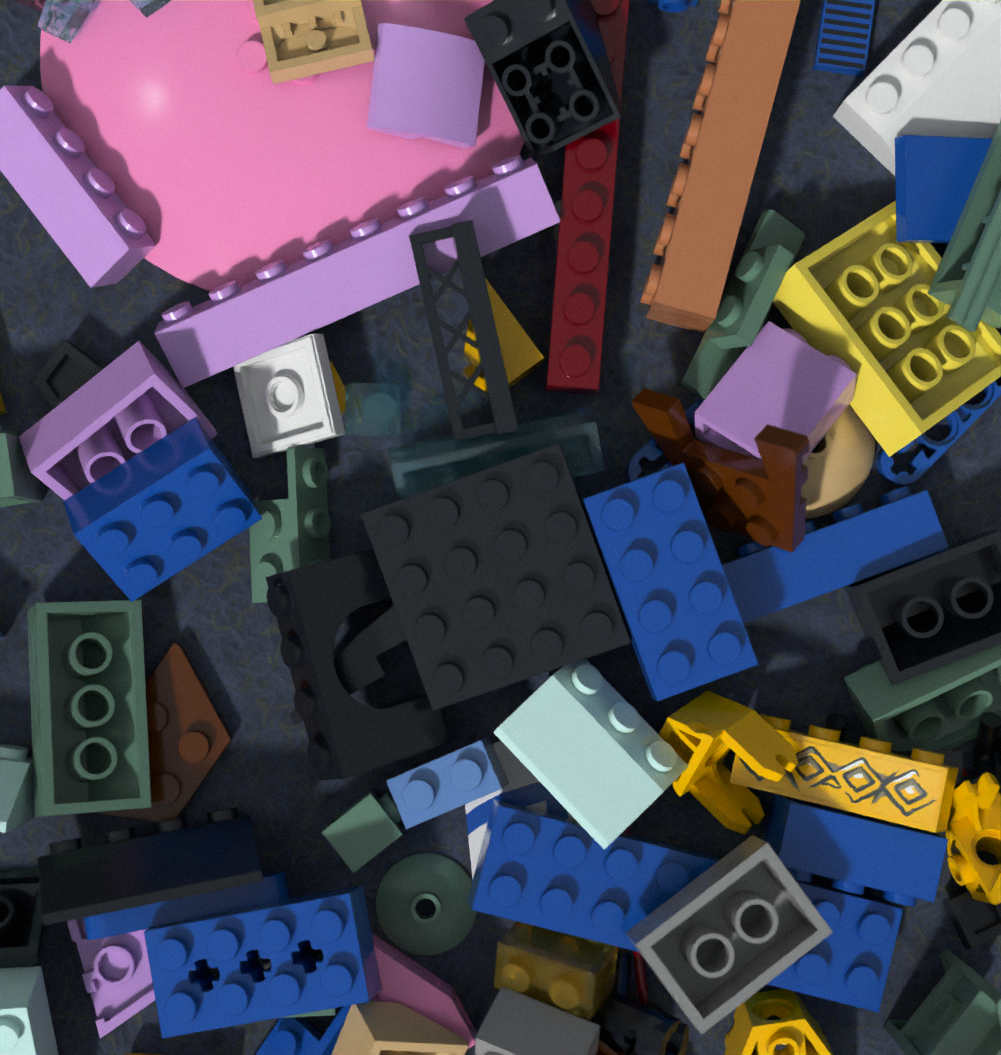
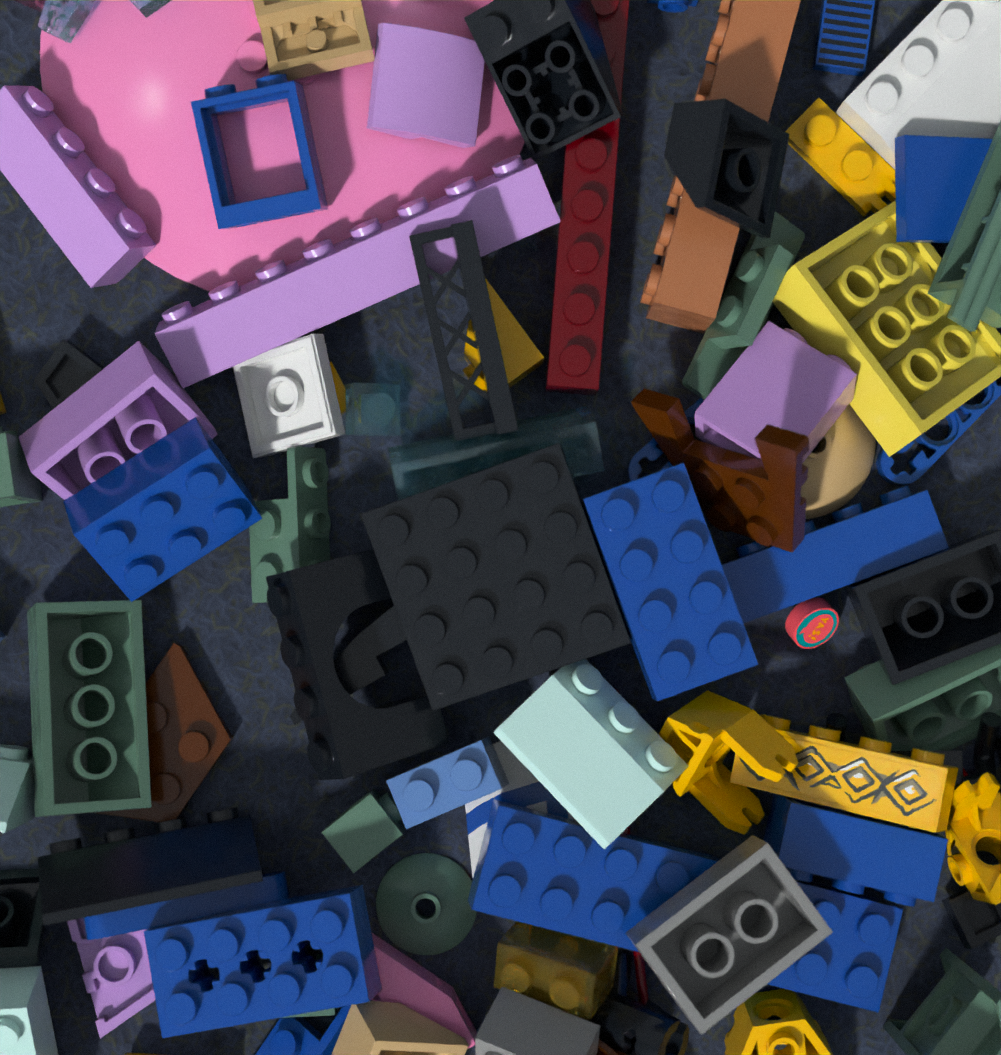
none -> blue window [191,74,328,229]
none -> black slope [664,99,790,238]
none -> yellow hinge [785,98,896,216]
none -> coral tile [785,597,839,649]

